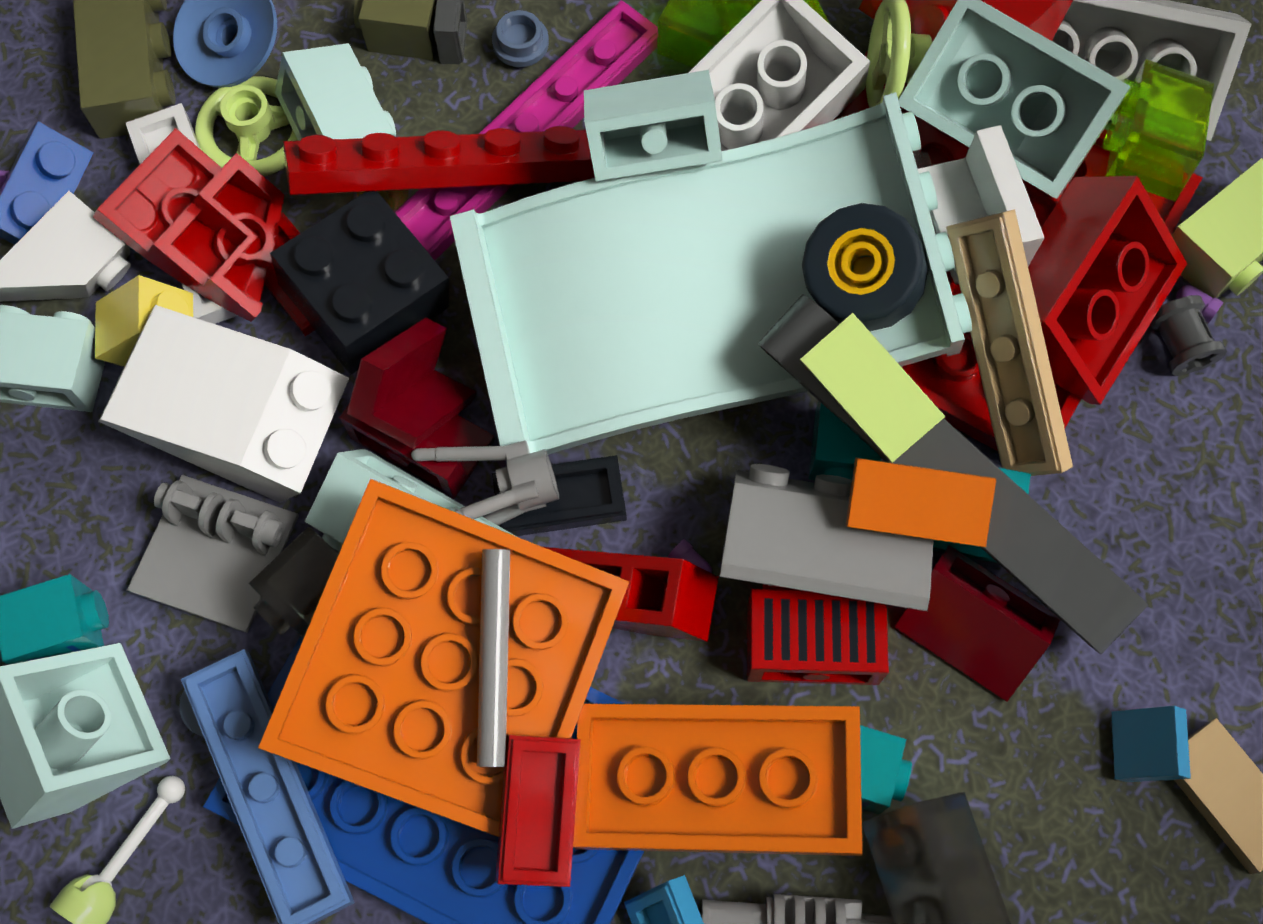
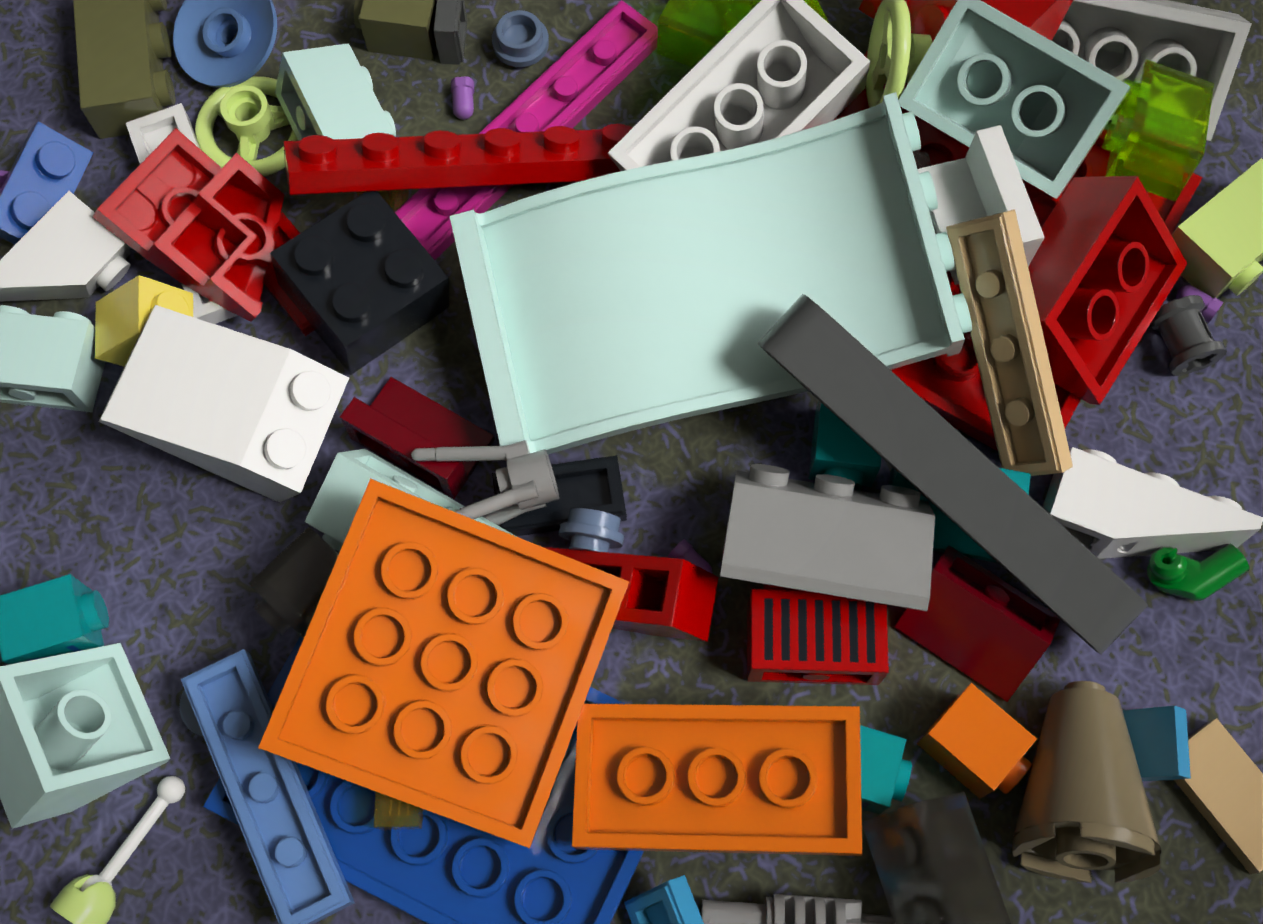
light grey hinge [127,475,299,633] -> none
dark red panel [347,318,476,449] -> none
light grey bar [477,549,510,767] -> none
red tile [495,734,581,887] -> none
light aqua brick [584,70,723,181] -> none
yellowish green tile [800,313,945,463] -> none
black wheel [802,203,928,331] -> none
orange tile [845,458,997,547] -> none
none -> clear yellow piece [374,792,423,830]
none -> medium lavender piece [451,76,474,120]
none -> sand blue plate [558,508,624,552]
none -> orange brick [917,683,1037,799]
none -> dark tan cone [1012,681,1161,883]
none -> white slope [1042,447,1263,559]
none -> green arm [1147,544,1249,601]

